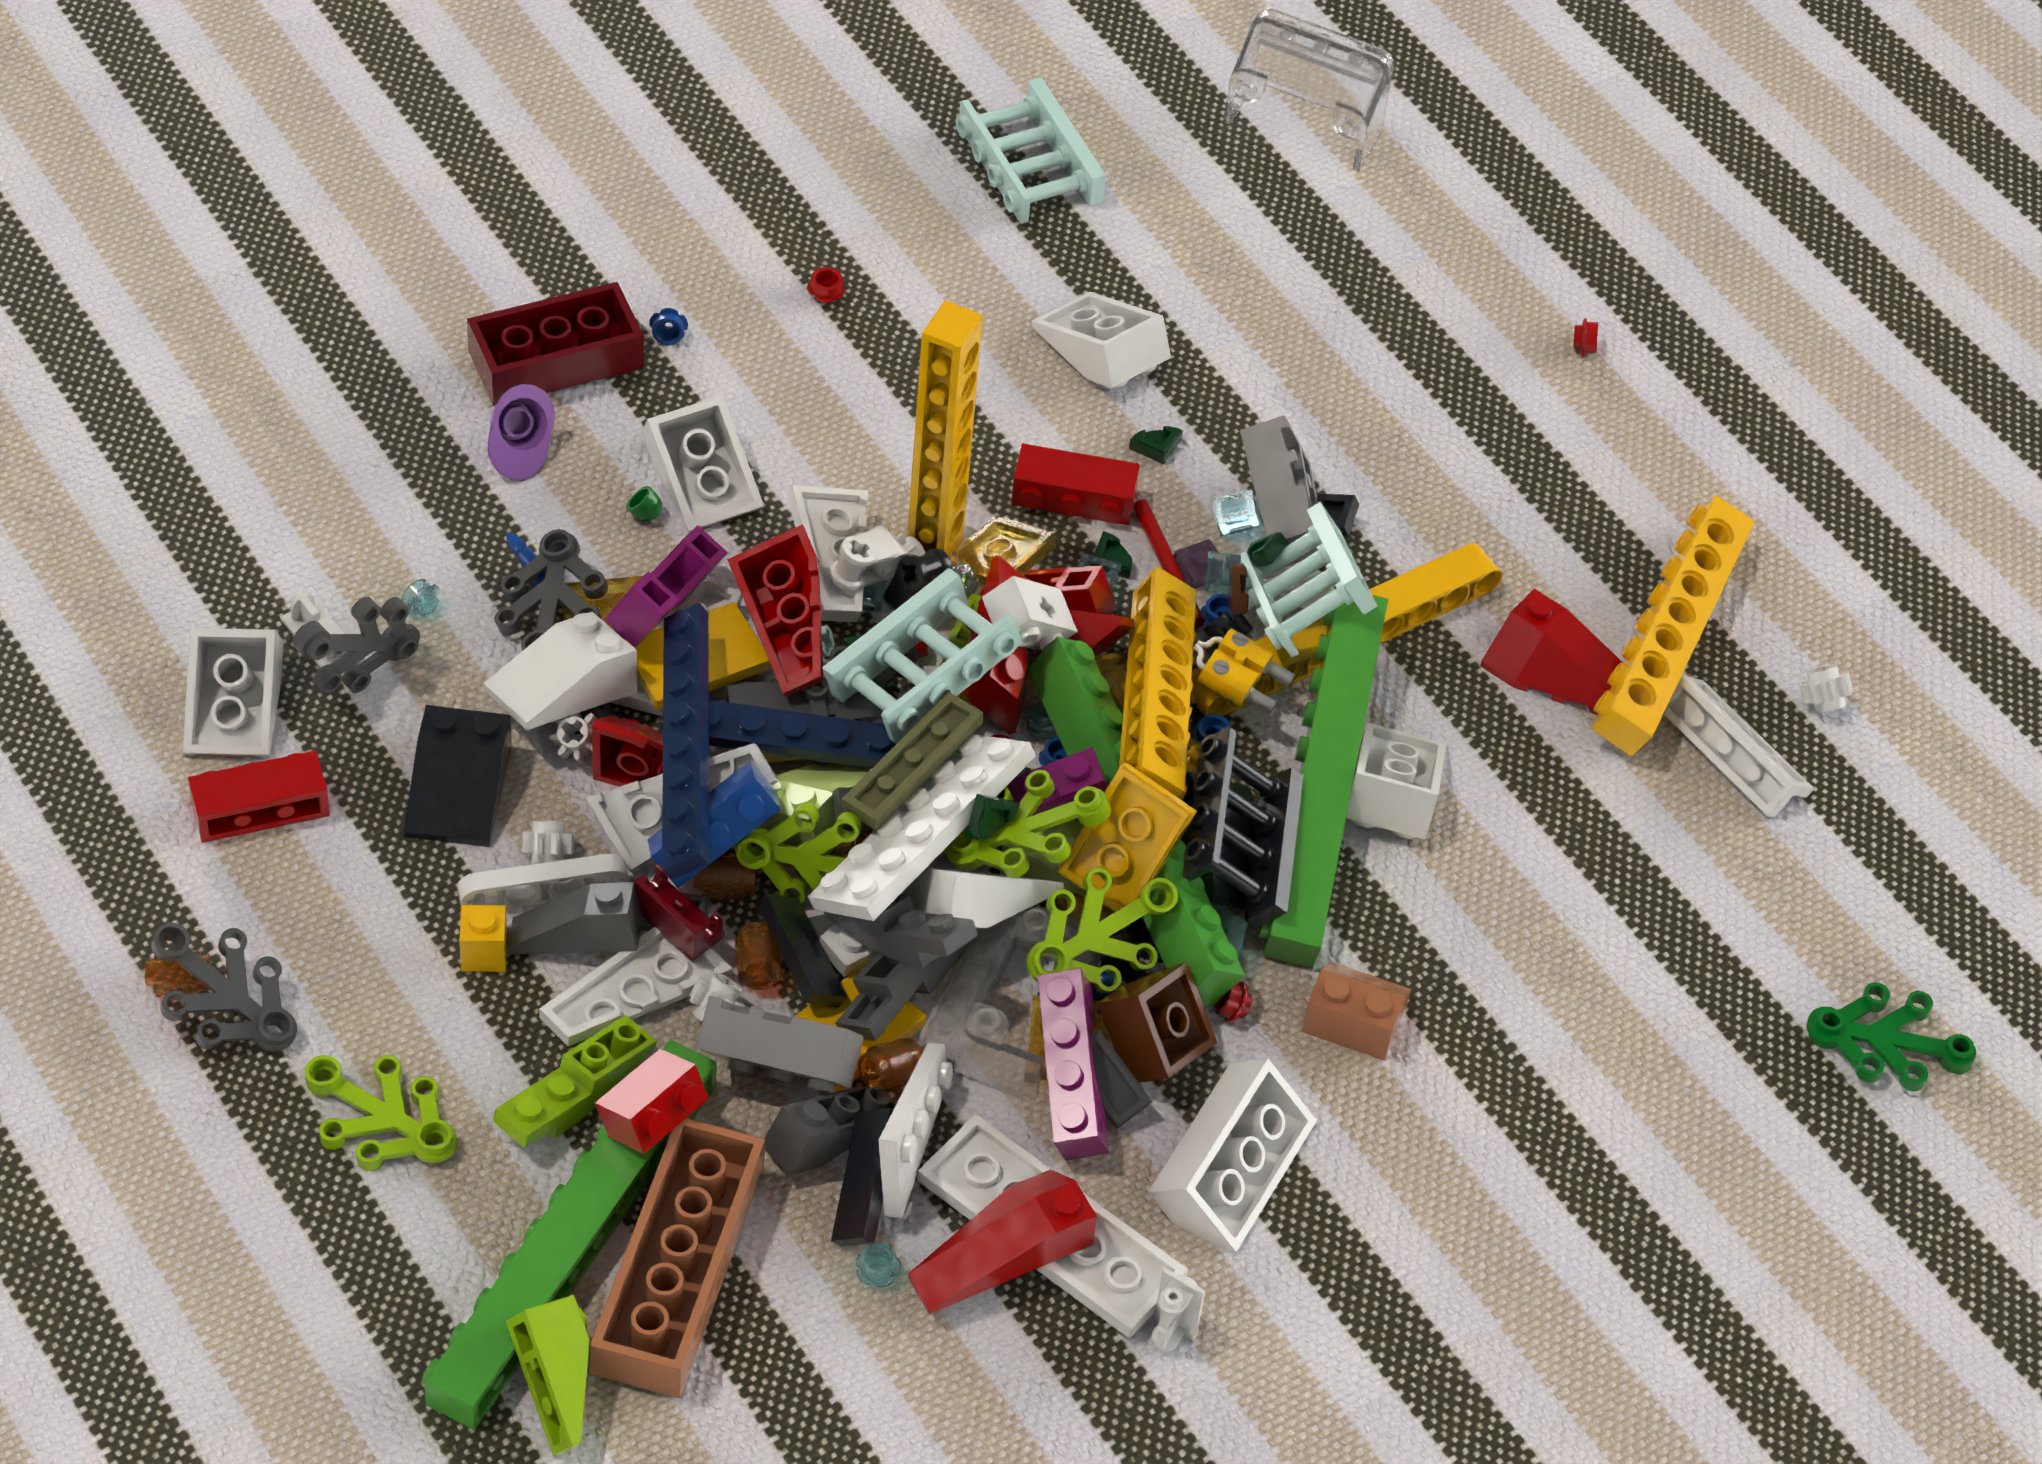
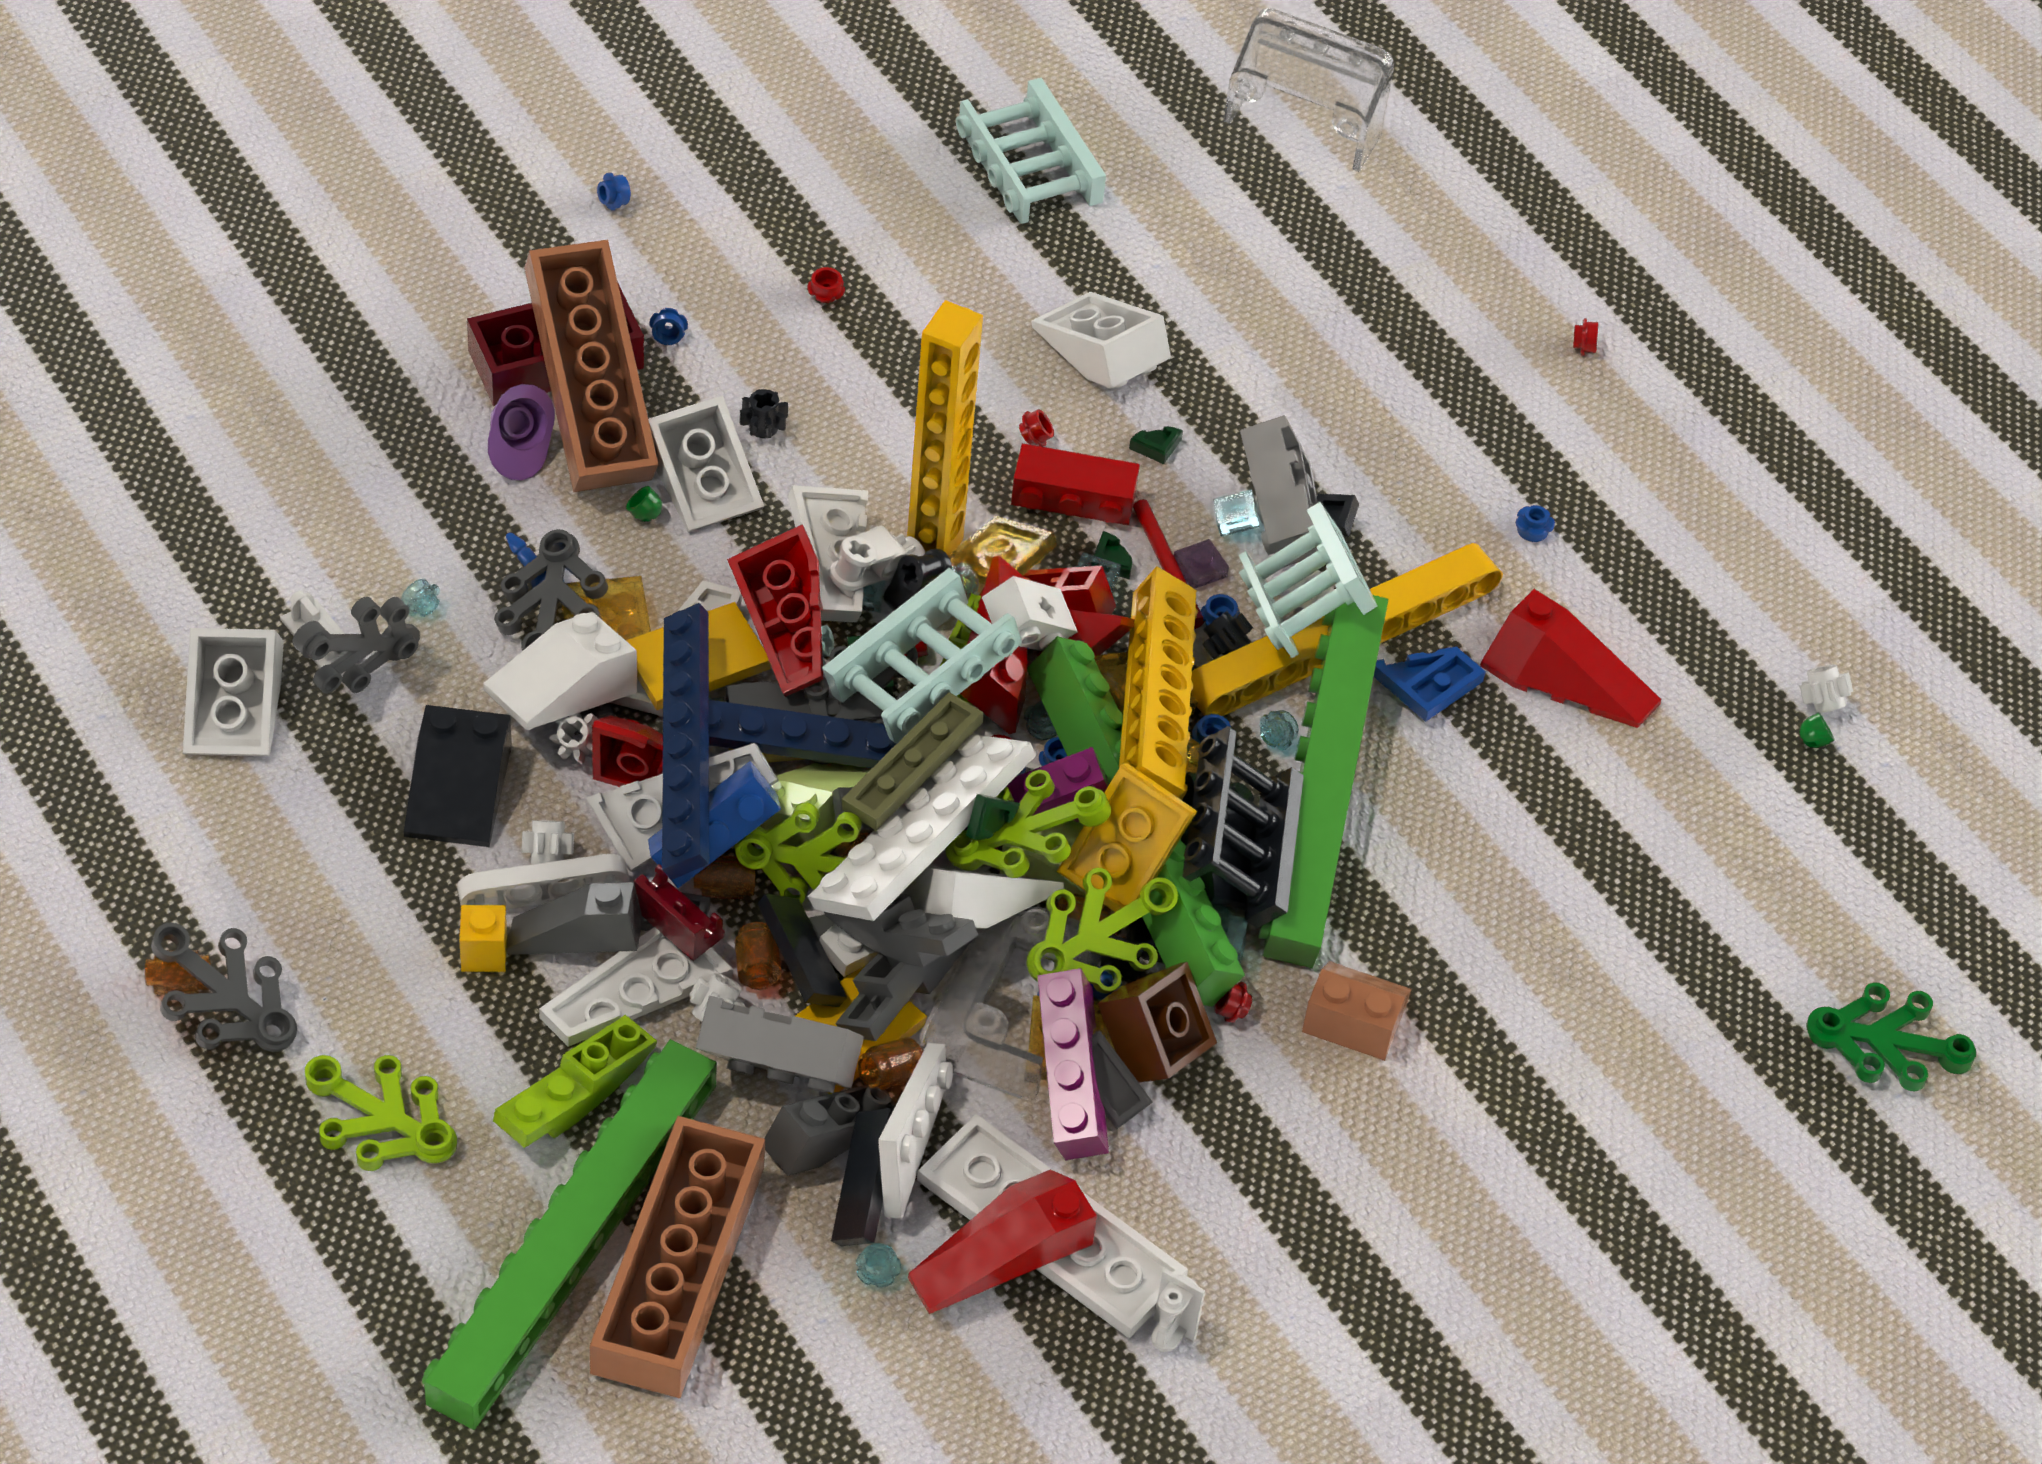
red brick [188,750,330,843] -> none
lime slope [506,1295,590,1456] -> none
red brick [595,1049,709,1154] -> none
magenta arch [604,525,728,647] -> none
white slope [1148,1058,1317,1252] -> none
yellow piece [1193,628,1295,714] -> none
clear light blue plate [1204,551,1241,595] -> none
reddish brown tile [1227,564,1249,614] -> none
dark green tile [1247,532,1288,567] -> none
white slope [1346,722,1447,840] -> none
yellow brick [1591,495,1755,757] -> none
white fence [1664,676,1815,817] -> none
none -> nougat brick [524,240,659,493]
none -> blue plate [597,172,631,210]
none -> black gear [739,389,788,438]
none -> red plate [1019,409,1054,447]
none -> clear light blue plate [1260,710,1299,750]
none -> blue wing [1374,646,1486,722]
none -> blue plate [1515,505,1555,542]
none -> green hinge [1799,712,1835,748]

